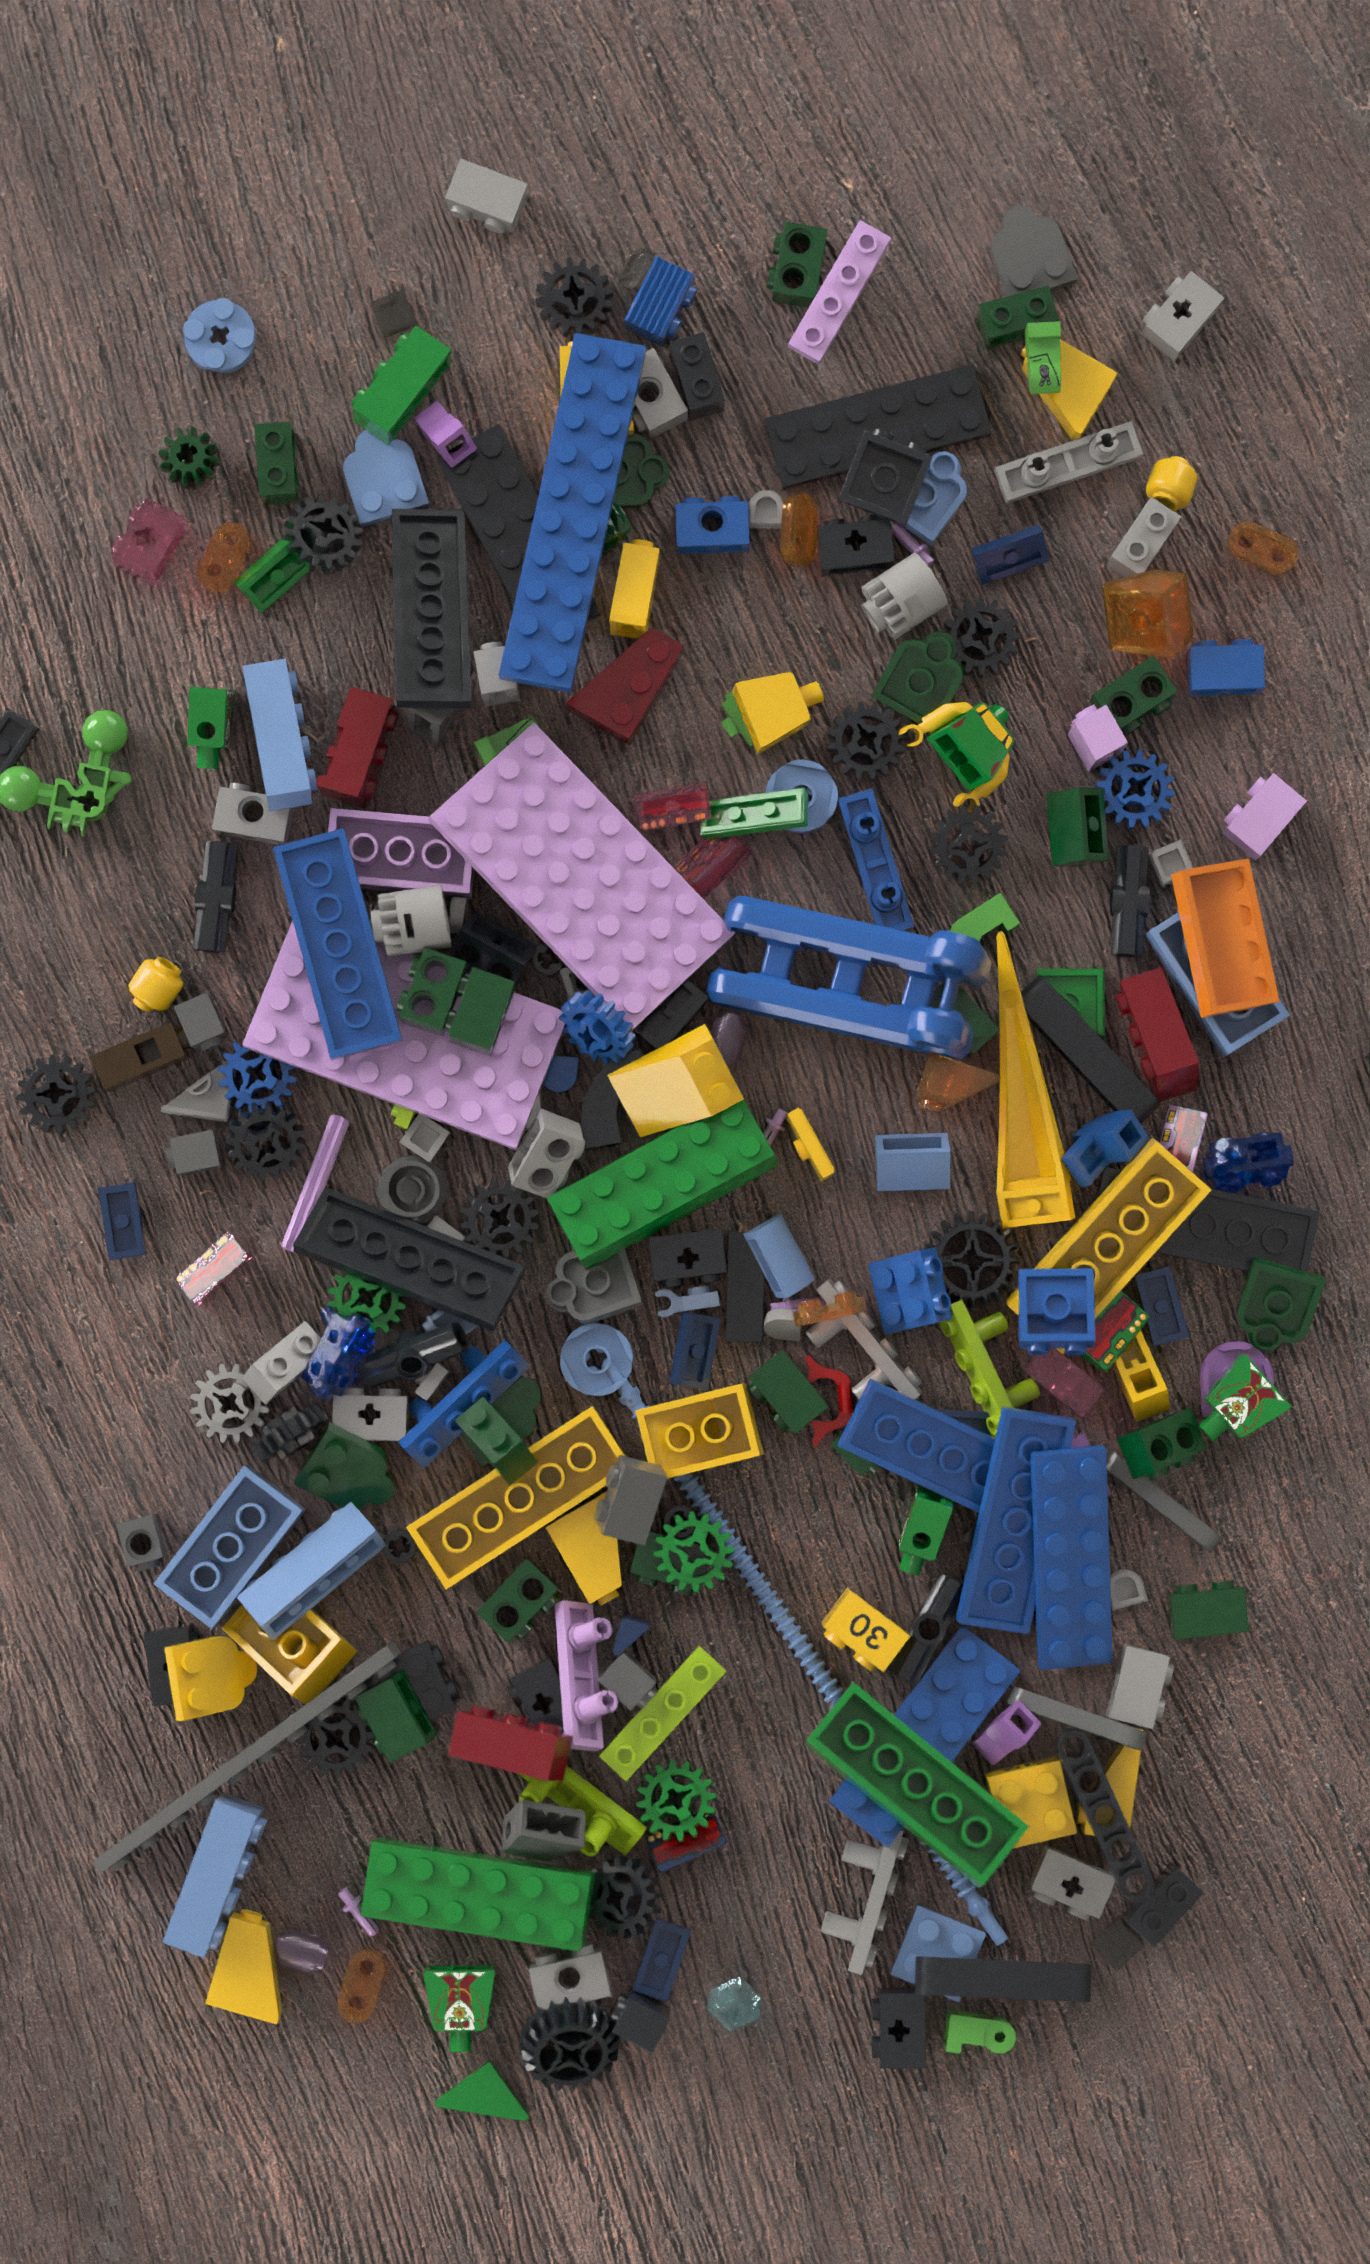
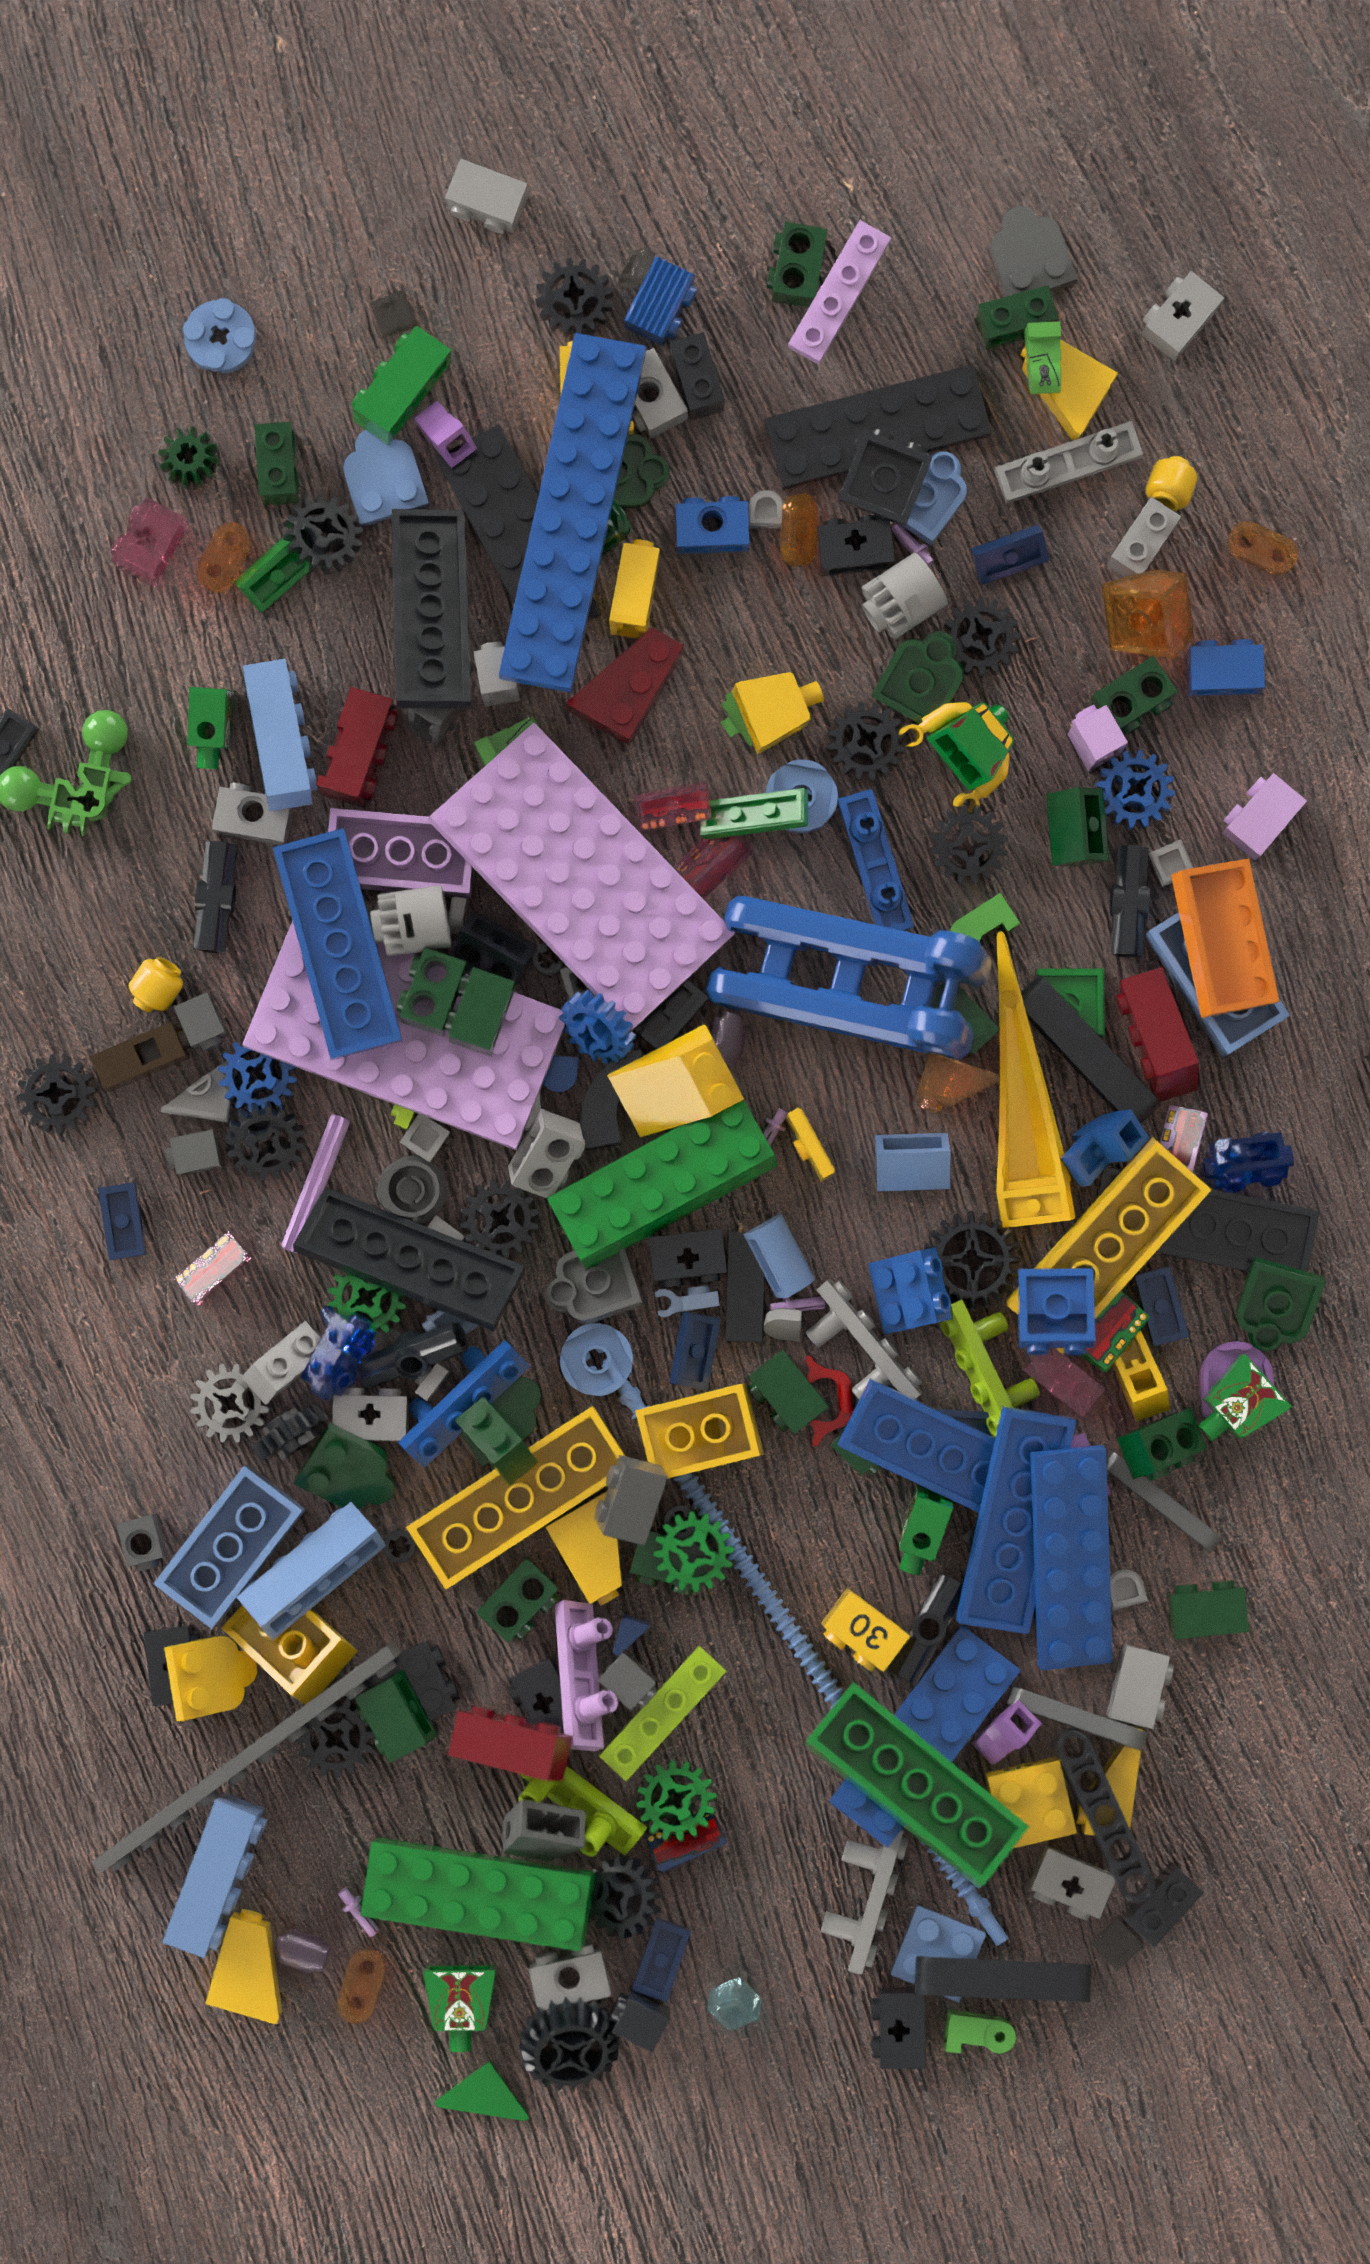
clear orange plate [792,1290,867,1326] -> none

